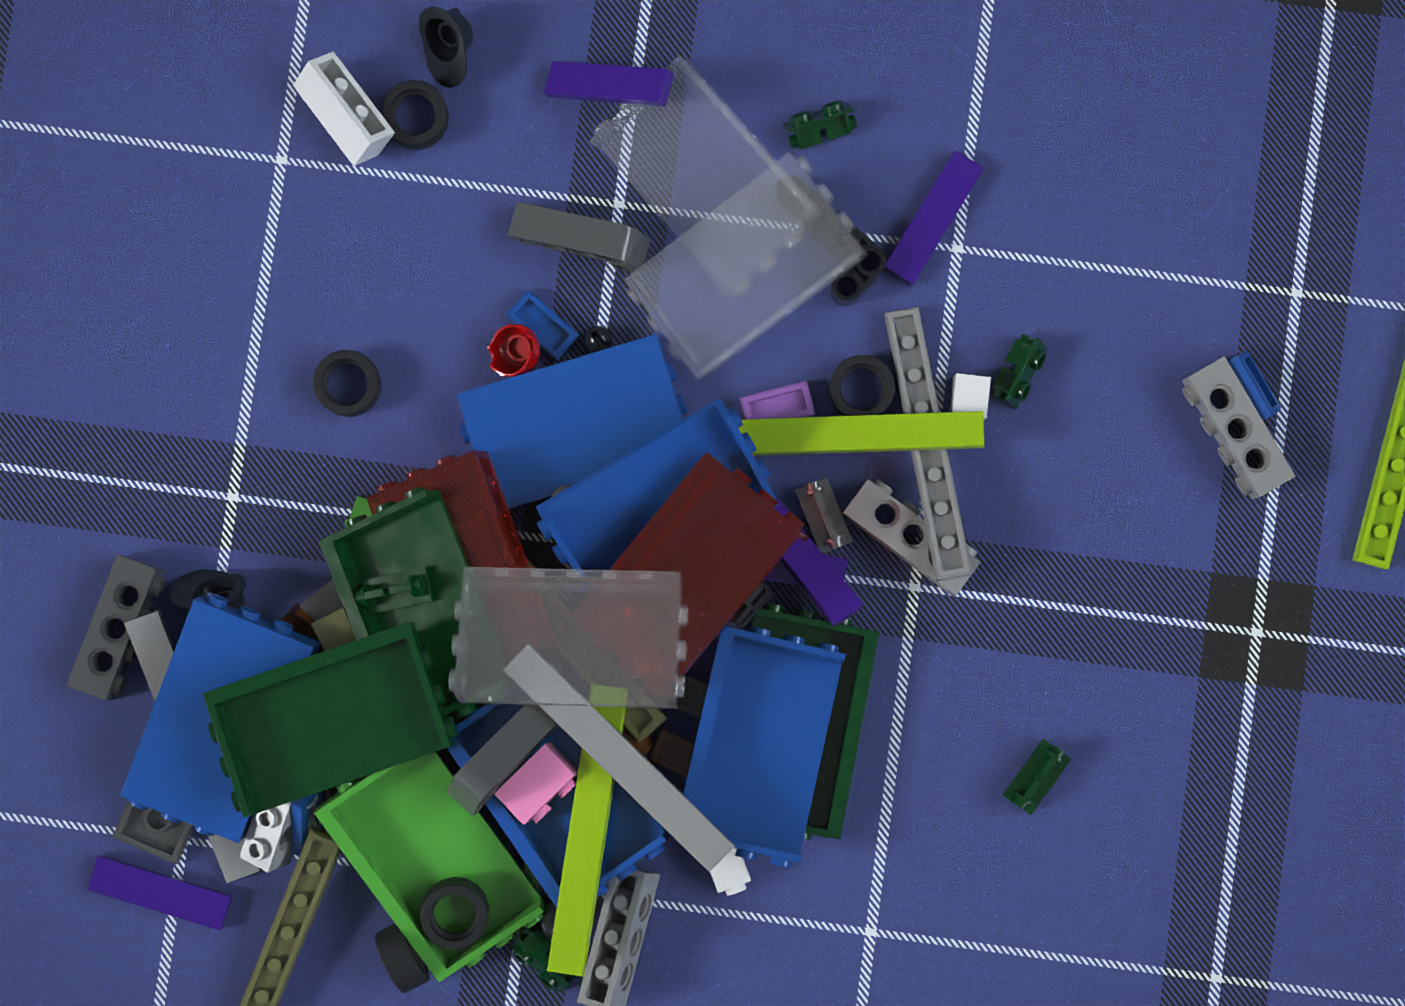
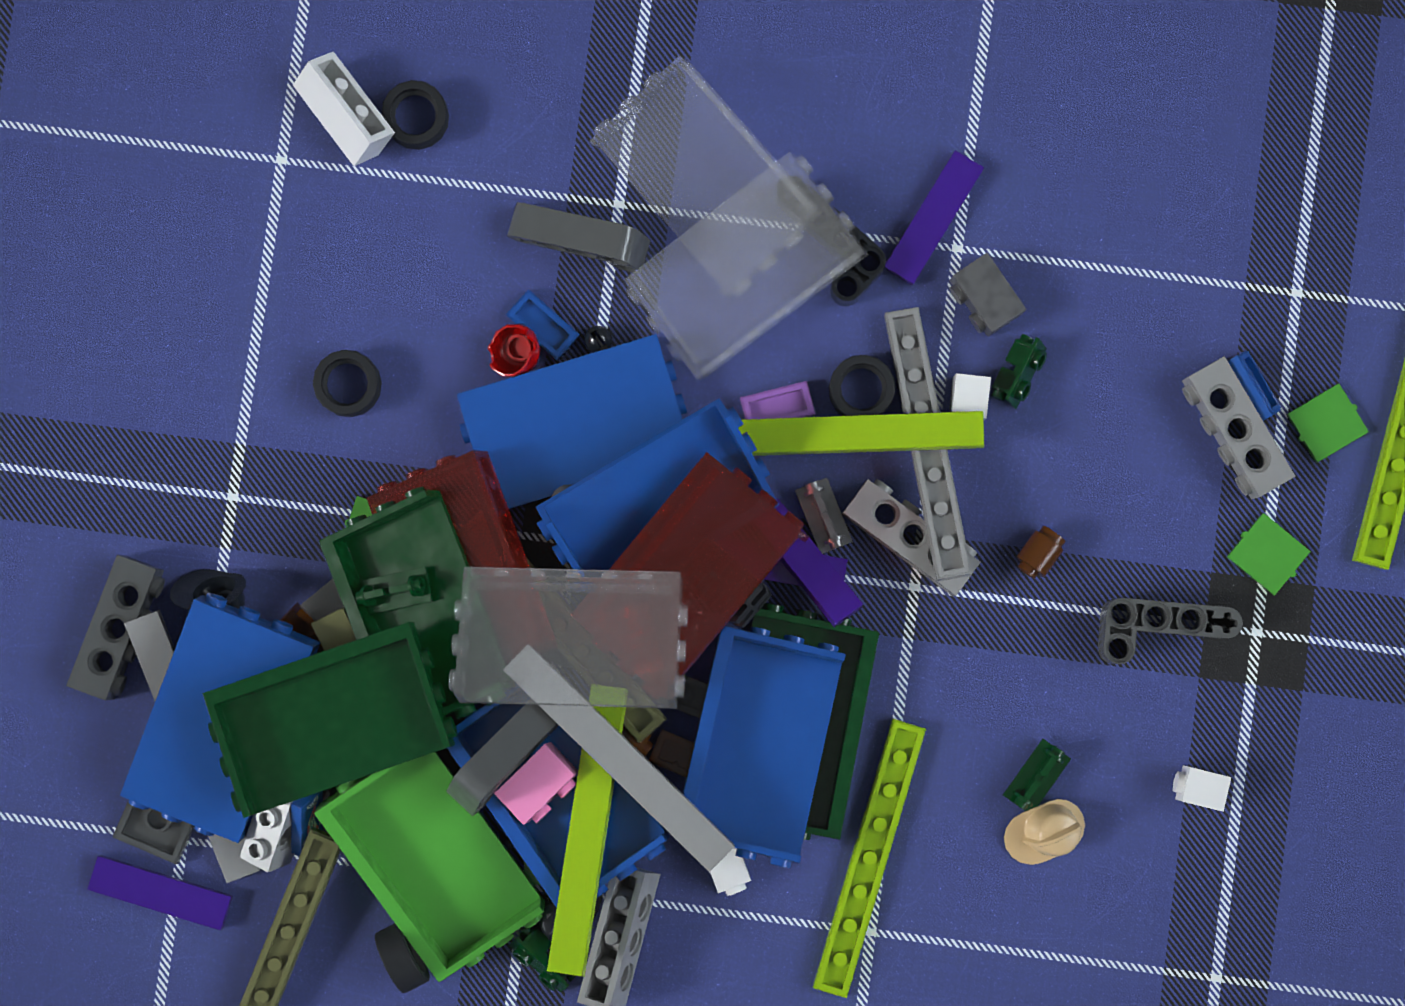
black piece [418,6,473,88] -> none
black tyre [420,877,489,950] -> none
dark purple tile [544,61,674,107] -> none
dark green hinge [783,100,857,150] -> none
none -> lime tile [813,719,926,998]
none -> flat silver brick [949,252,1027,337]
none -> tan piece [1004,799,1085,865]
none -> reddish brown brick [1016,525,1066,579]
none -> dark grey beam [1098,598,1243,664]
none -> white brick [1173,765,1231,812]
none -> bright green piece [1227,513,1311,596]
none -> bright green piece [1286,383,1369,463]

